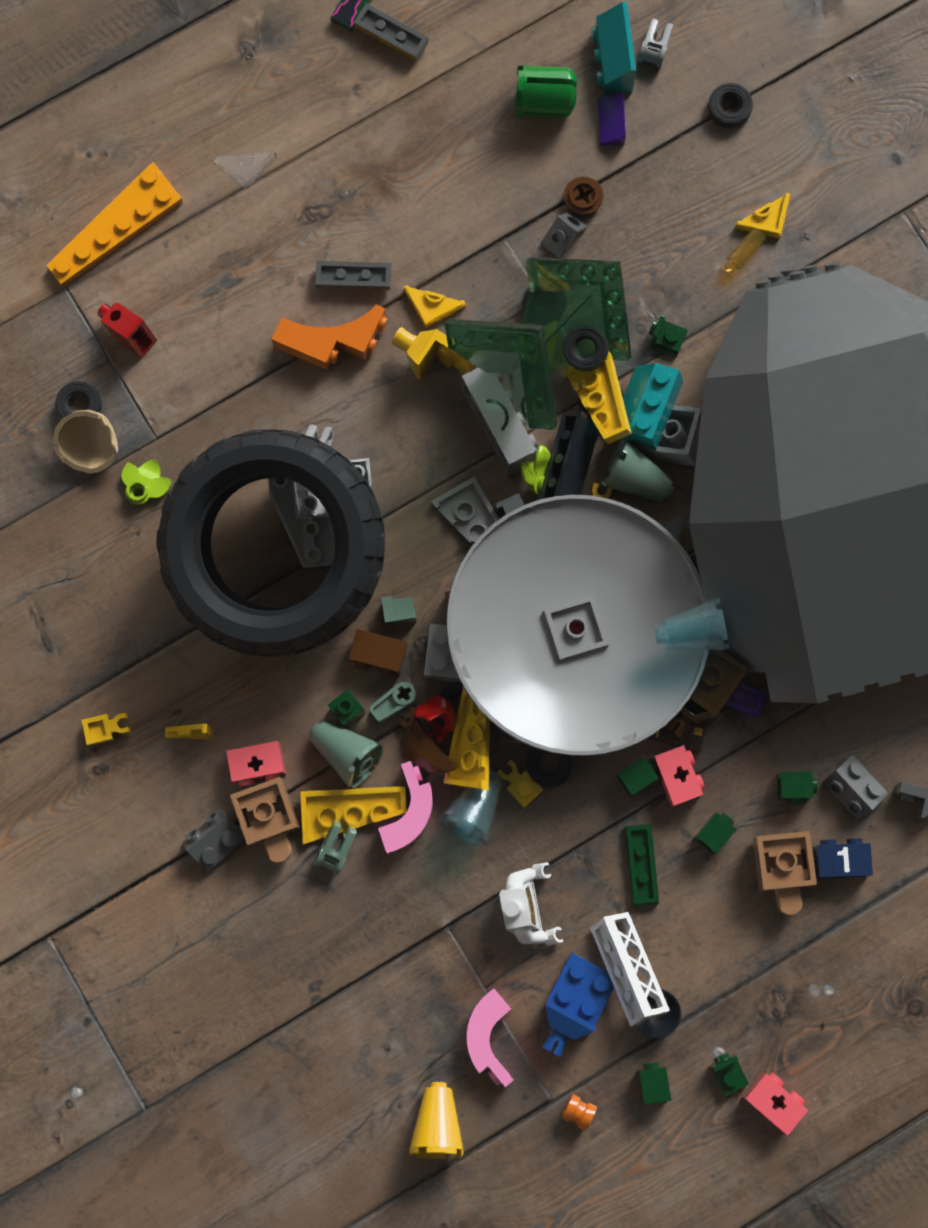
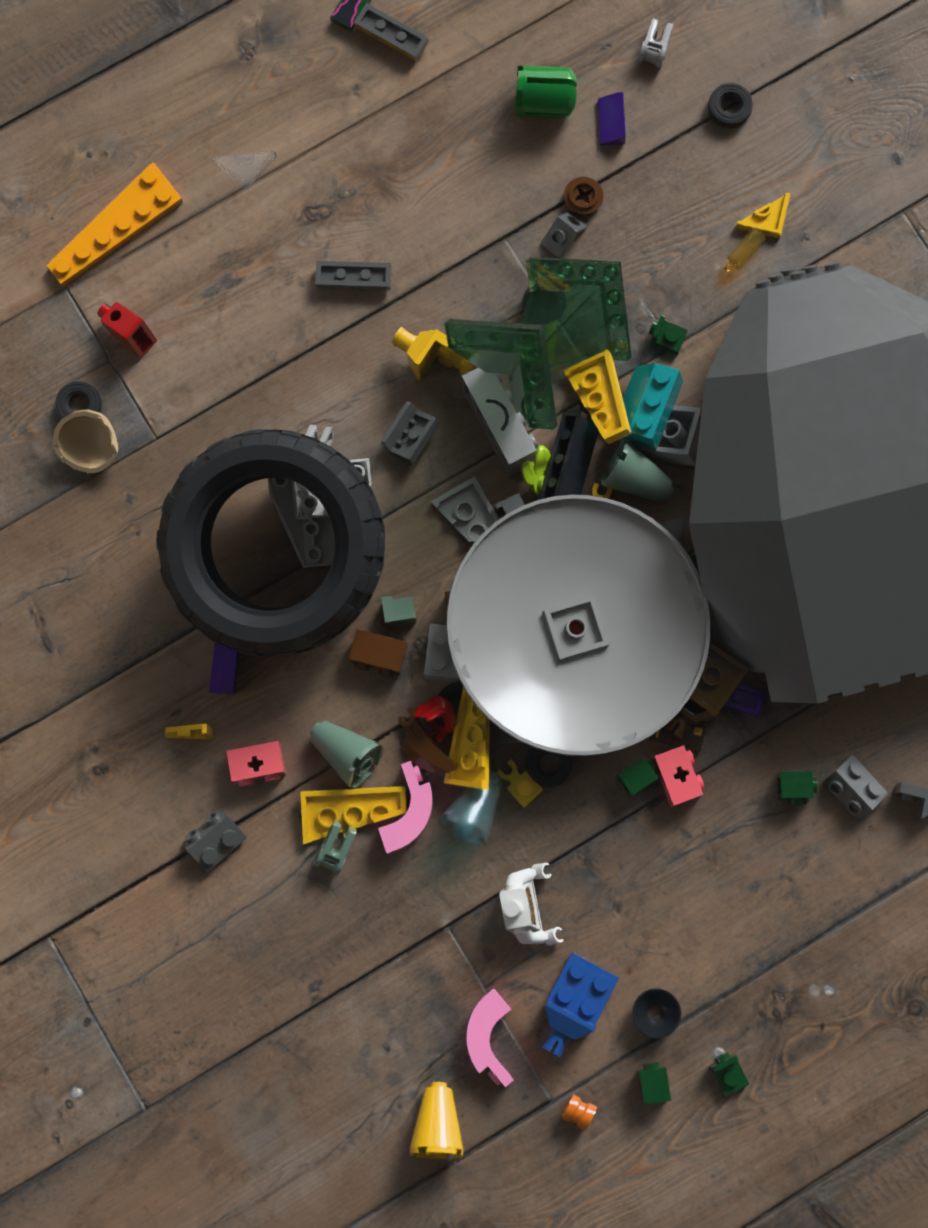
yellow plate [82,713,131,746] -> none
lime plate [121,459,172,505] -> none
medium nougat brick [230,777,300,863] -> none
orange arch [271,305,388,370] -> none
dark green brick [328,689,366,729] -> none
sand green piece [369,682,417,724] -> none
yellow tile [403,285,466,328] -> none
black tyre [563,325,609,372] -> none
white fence [590,912,670,1027] -> none
teal slope [591,1,636,96] -> none
dark green tile [624,824,659,906] -> none
clear light blue cone [654,597,730,650] -> none
dark green brick [693,812,737,855] -> none
coral brick [742,1072,808,1136] -> none
medium nougat brick [752,831,817,915] -> none
dark blue brick [813,838,873,878] -> none
none -> dark purple slope [209,643,240,695]
none -> dark grey bracket [381,401,440,464]

